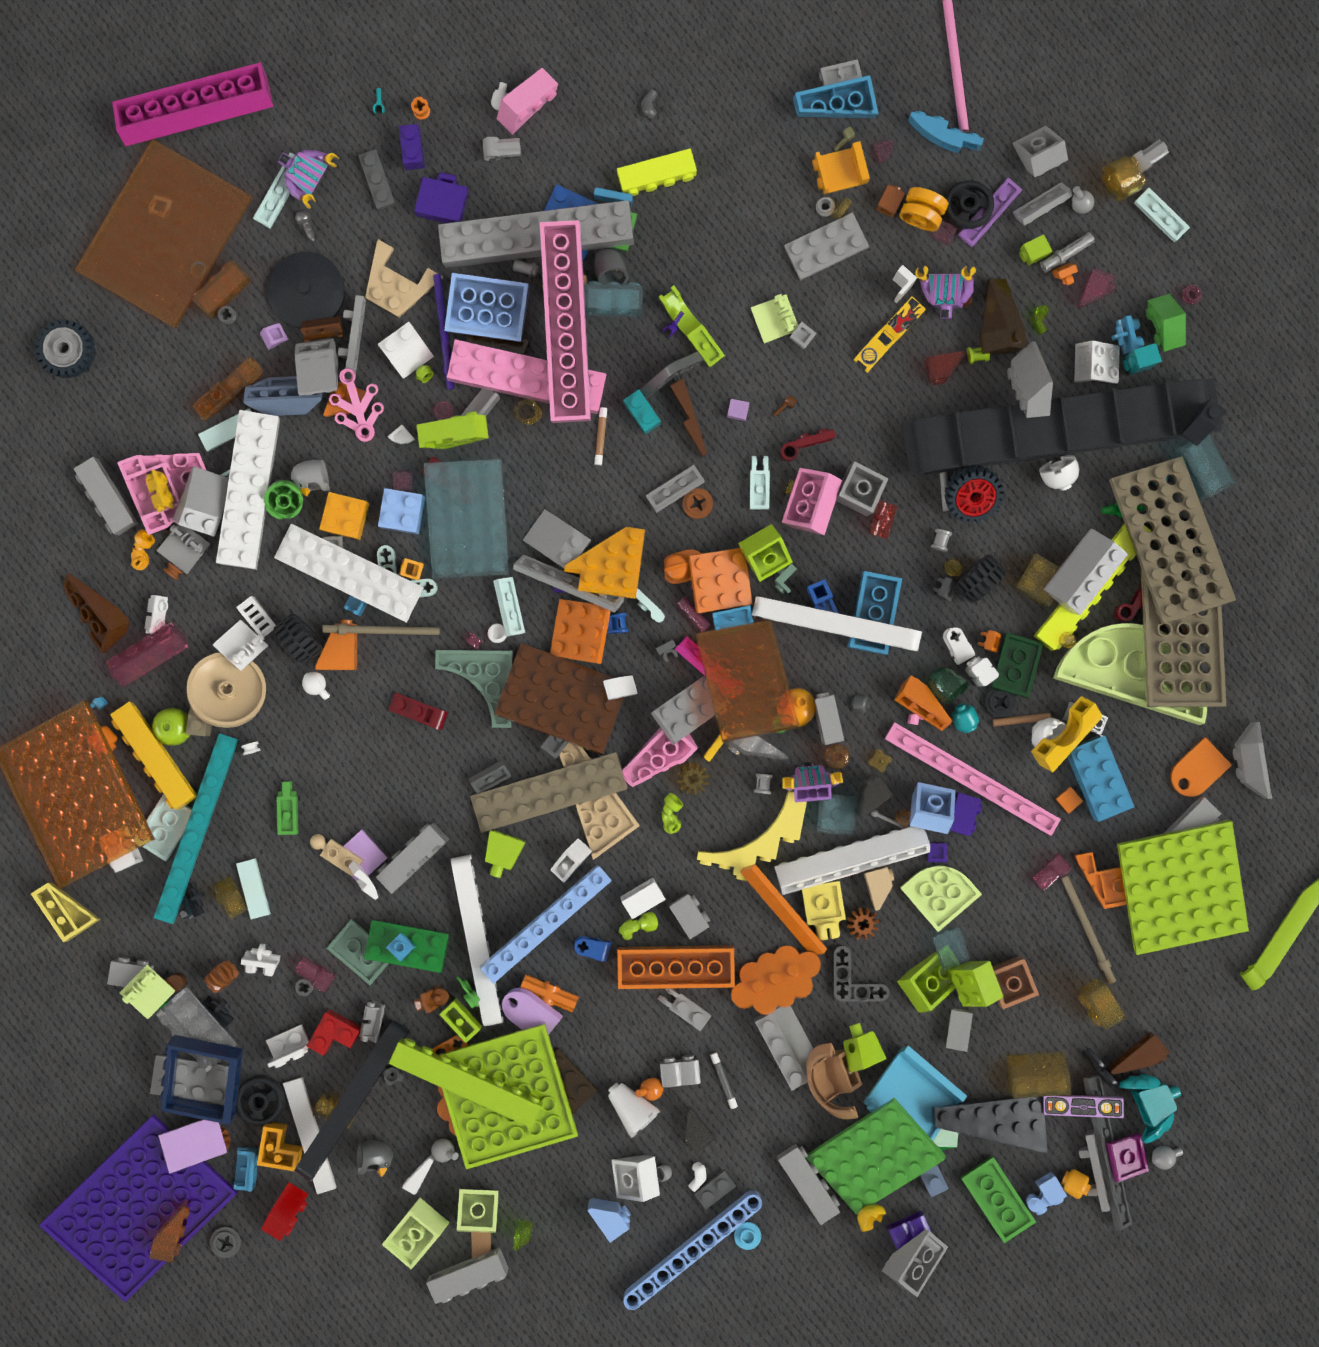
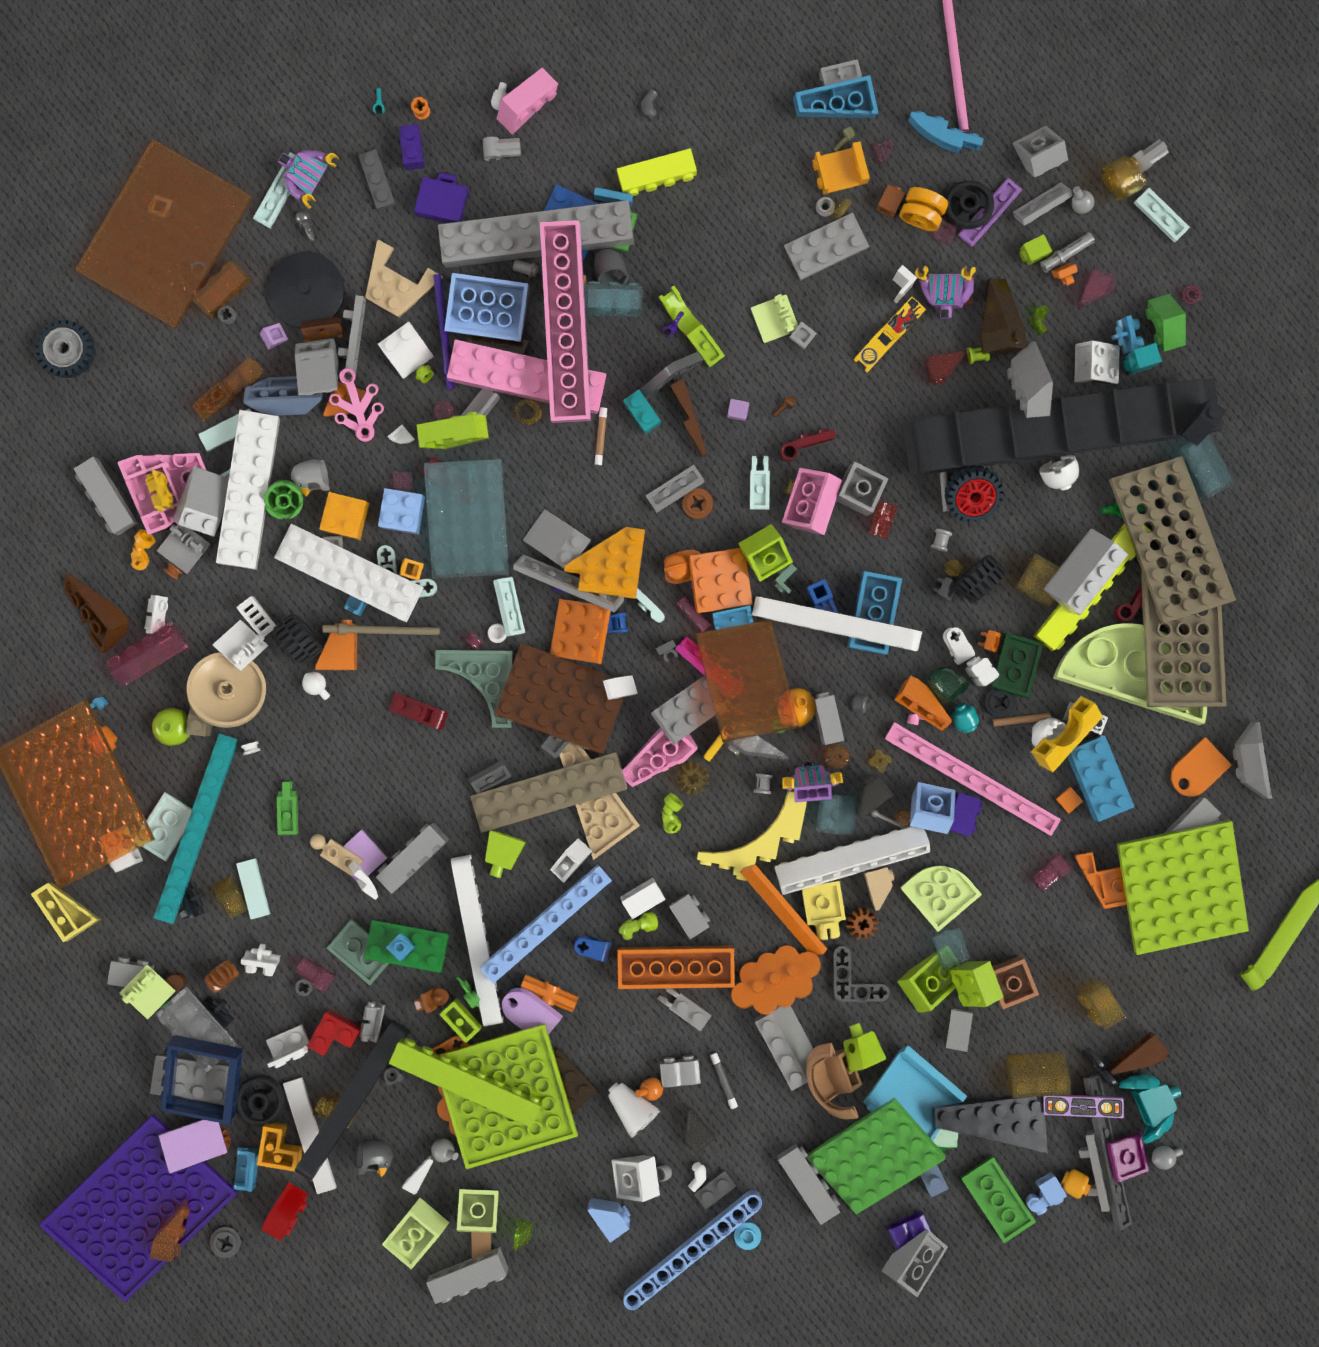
yellow brick [110,701,197,810] -> none
dark pink brick [112,62,273,146] -> none
yellow hair [857,1204,886,1232] -> none
dark purple tile [927,843,947,862] -> none
clear yellow hinge [1059,632,1076,649] -> none
dark tan bar [1061,875,1116,984] -> none

